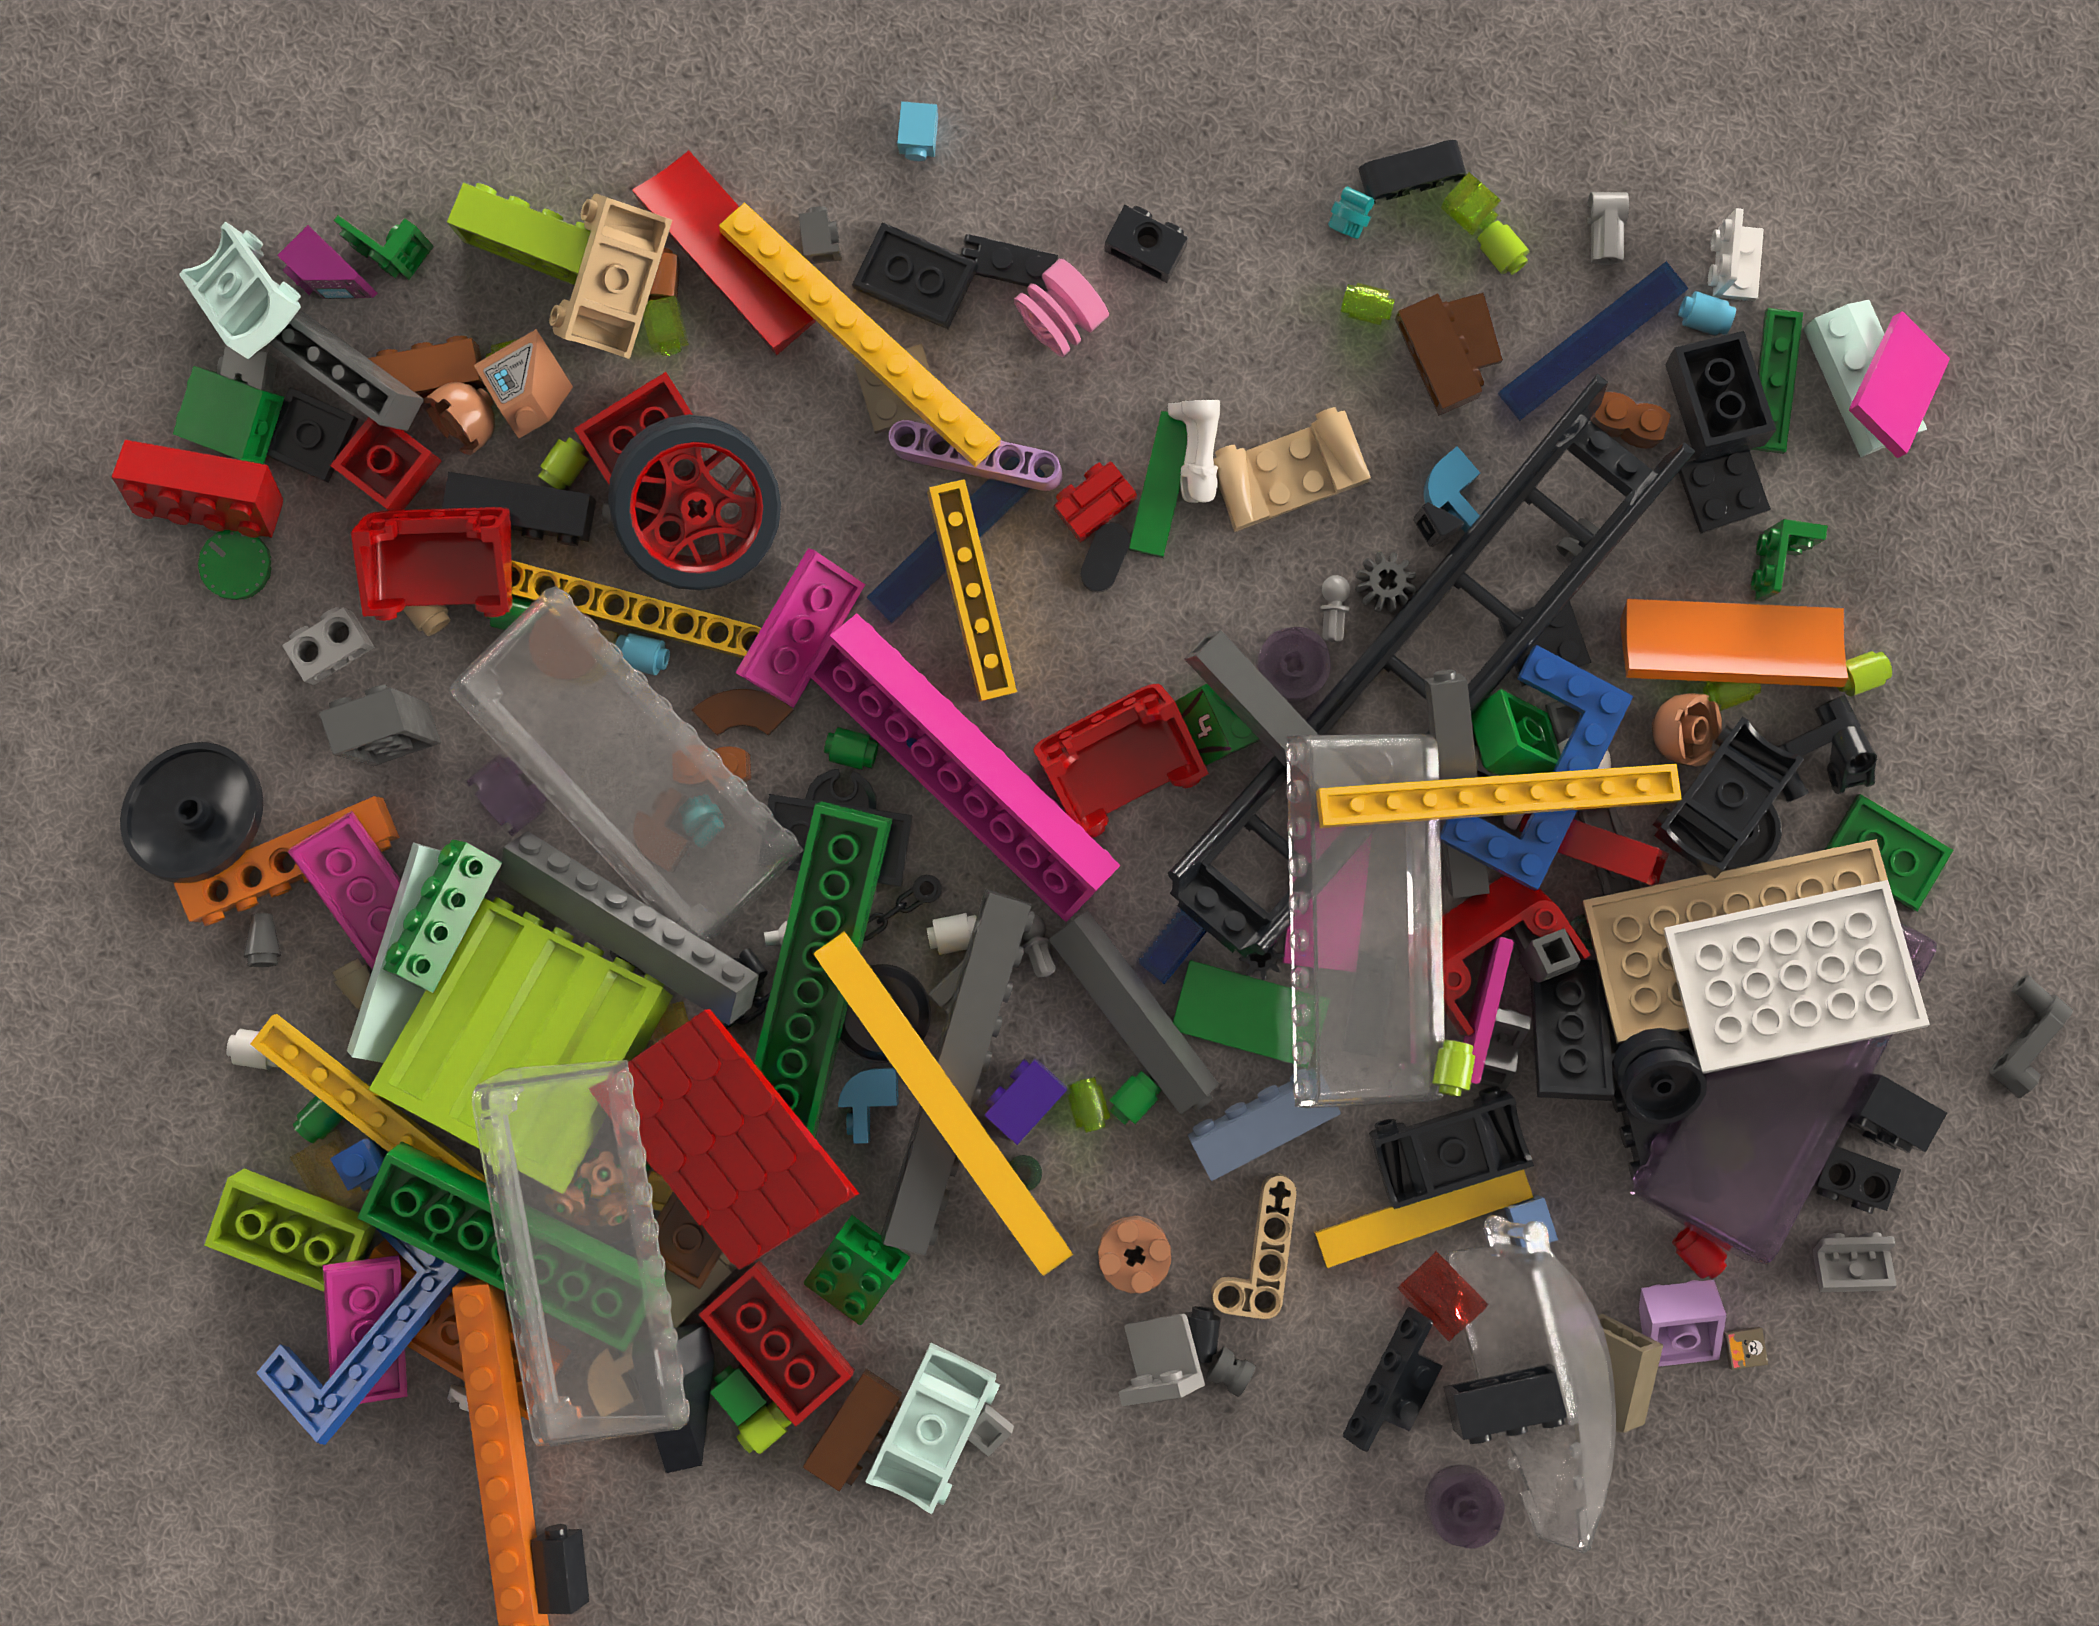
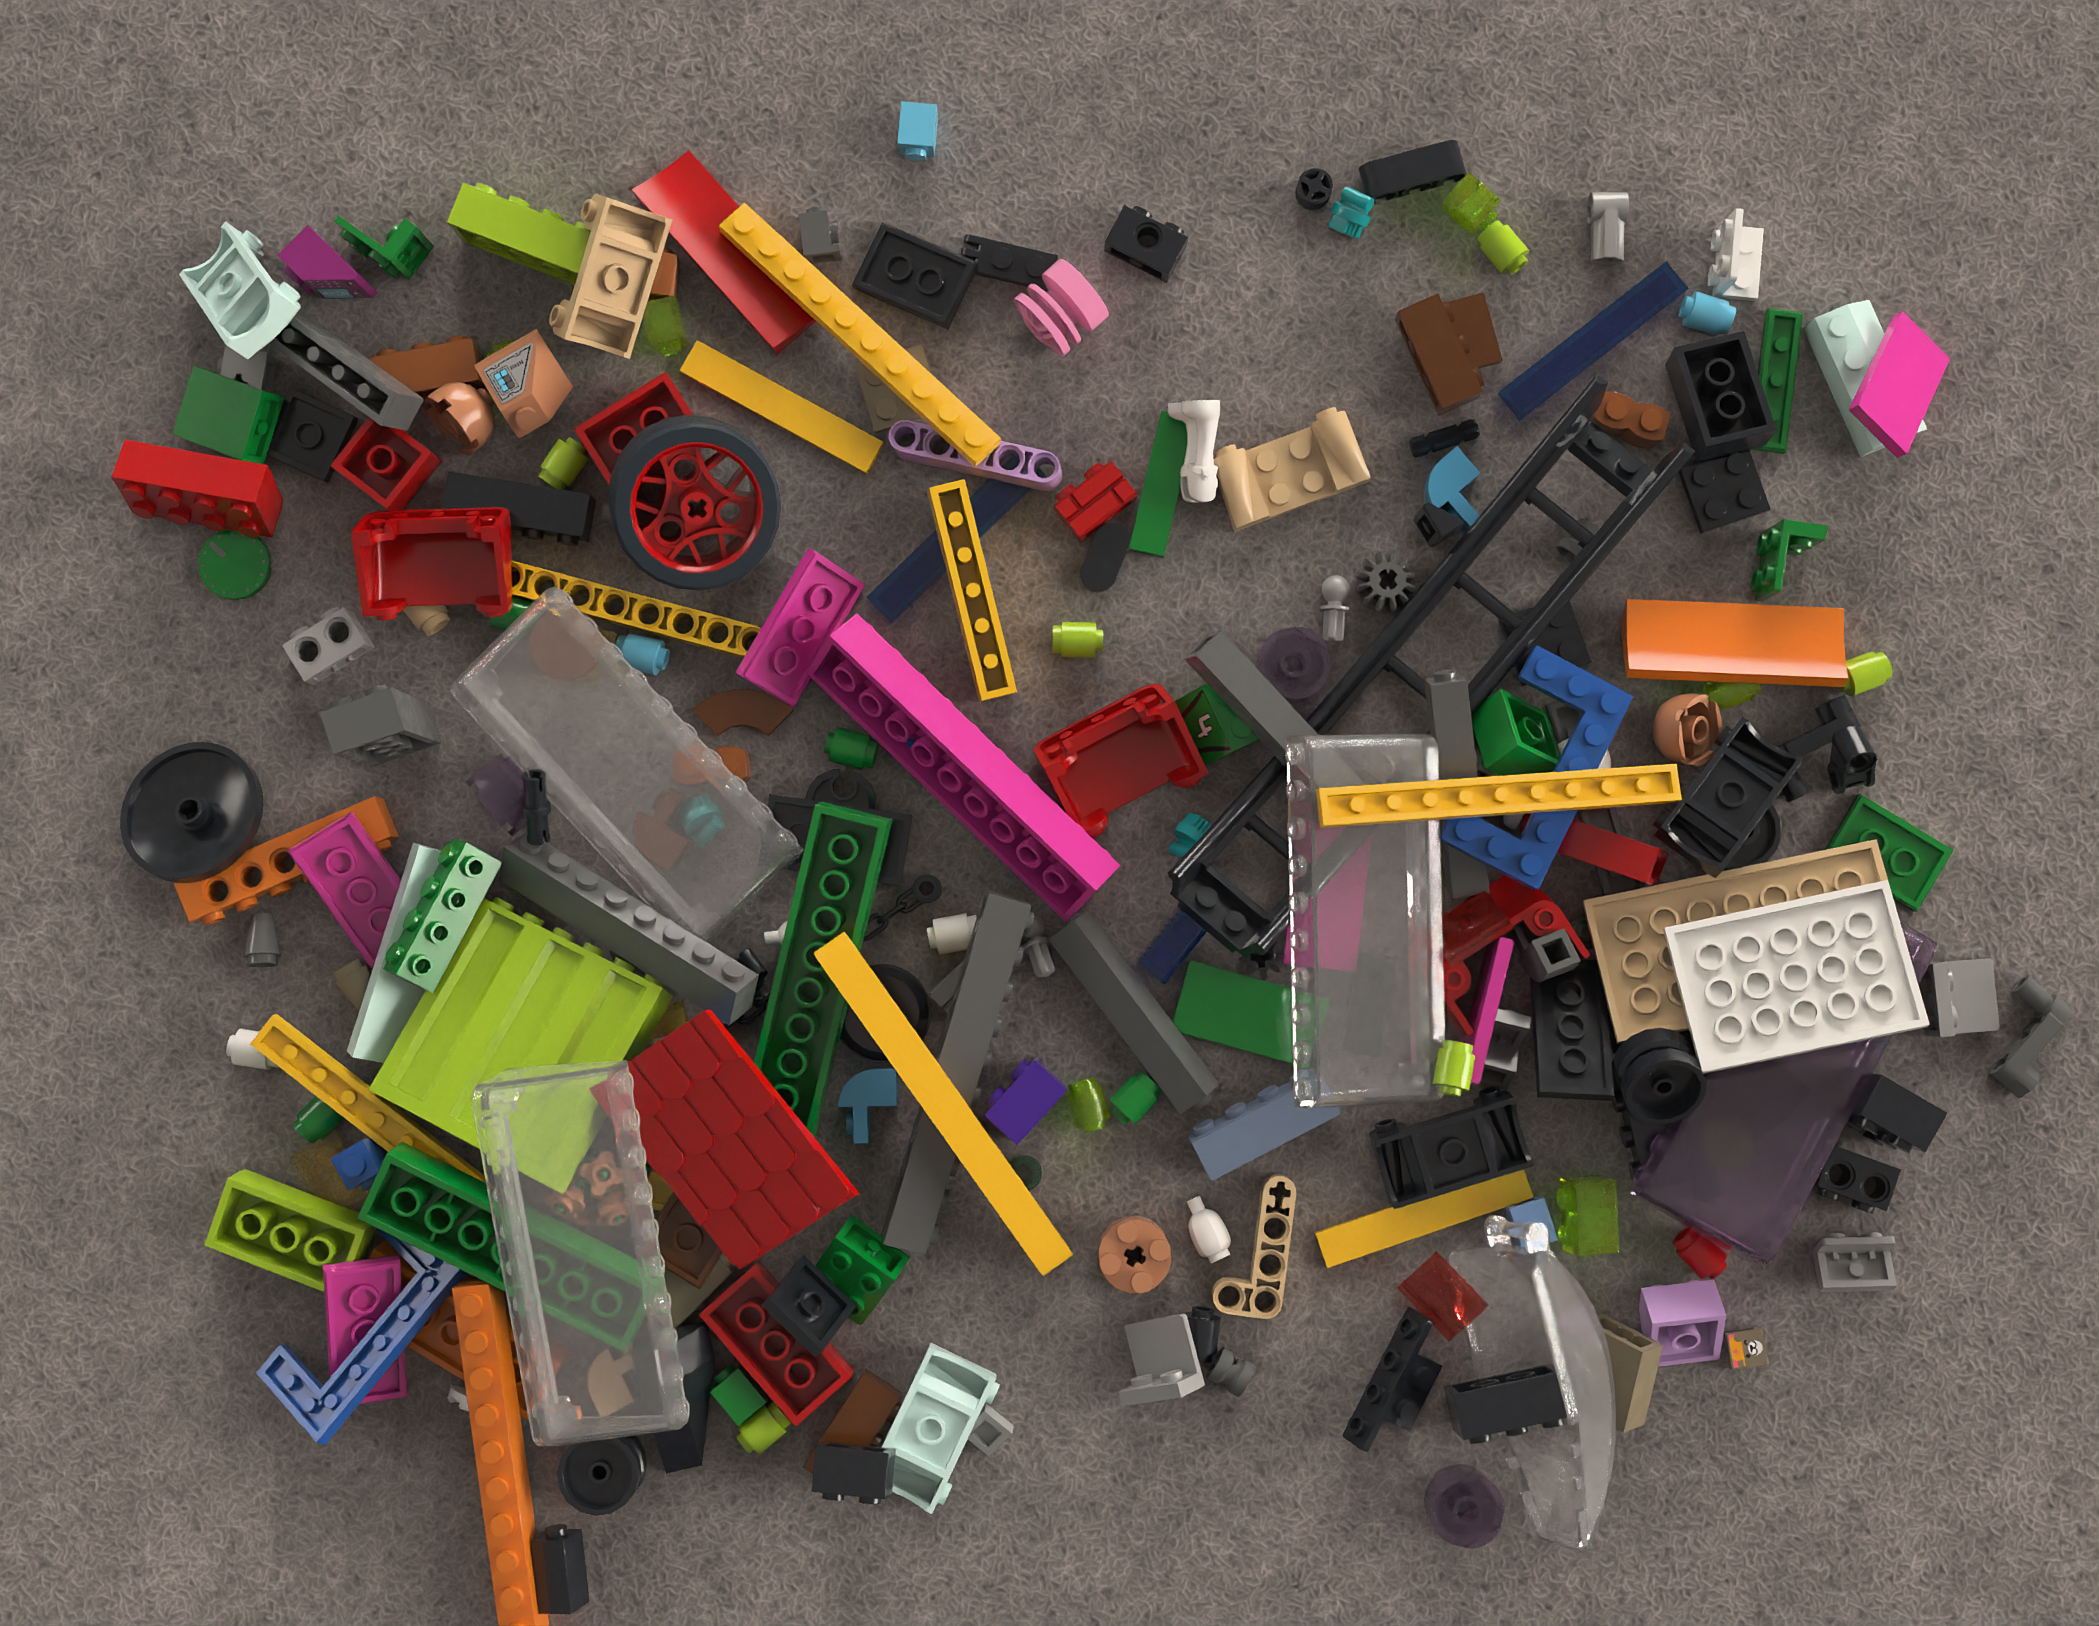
clear neon green brick [1340,282,1395,326] -> none
none -> black pin [521,769,551,845]
none -> black wheel [557,1424,647,1516]
none -> yellow tile [680,340,884,475]
none -> black plate [761,1255,856,1357]
none -> black brick [811,1441,896,1504]
none -> lime brick [1052,622,1103,658]
none -> teal piece [1169,813,1212,858]
none -> white plant [1187,1196,1231,1263]
none -> black wheel [1295,168,1333,210]
none -> black axle [1409,419,1480,457]
none -> clear red plate [1424,891,1514,968]
none -> clear neon green brick [1556,1174,1619,1256]
none -> light grey bracket [1918,958,2000,1037]

